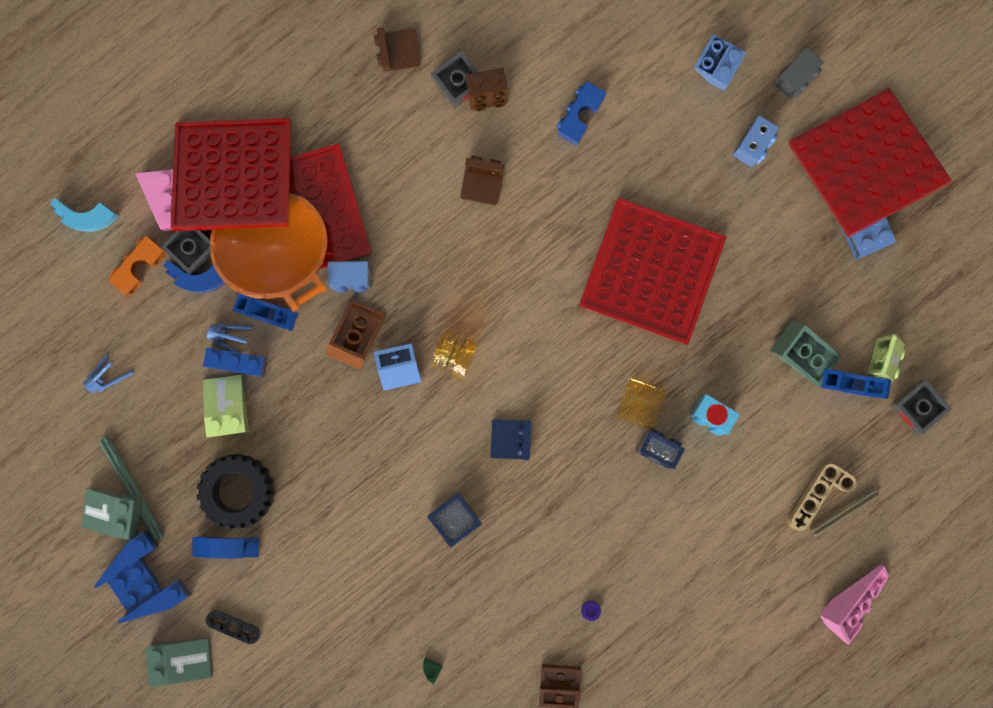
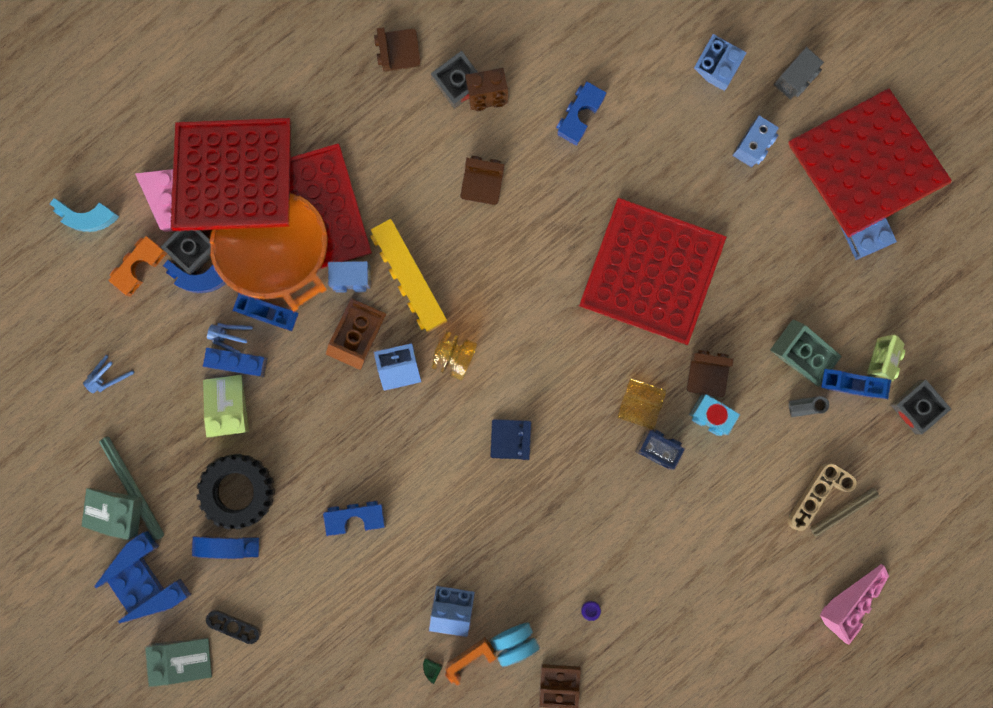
clear piece [427,492,482,548] -> none
none -> blue arch [323,501,386,536]
none -> yellow brick [370,219,447,332]
none -> medium blue slope [429,586,475,637]
none -> orange panel [445,637,496,686]
none -> medium azure wheel [490,622,540,667]
none -> reddish brown bracket [687,350,734,397]
none -> dark grey piece [789,396,829,417]

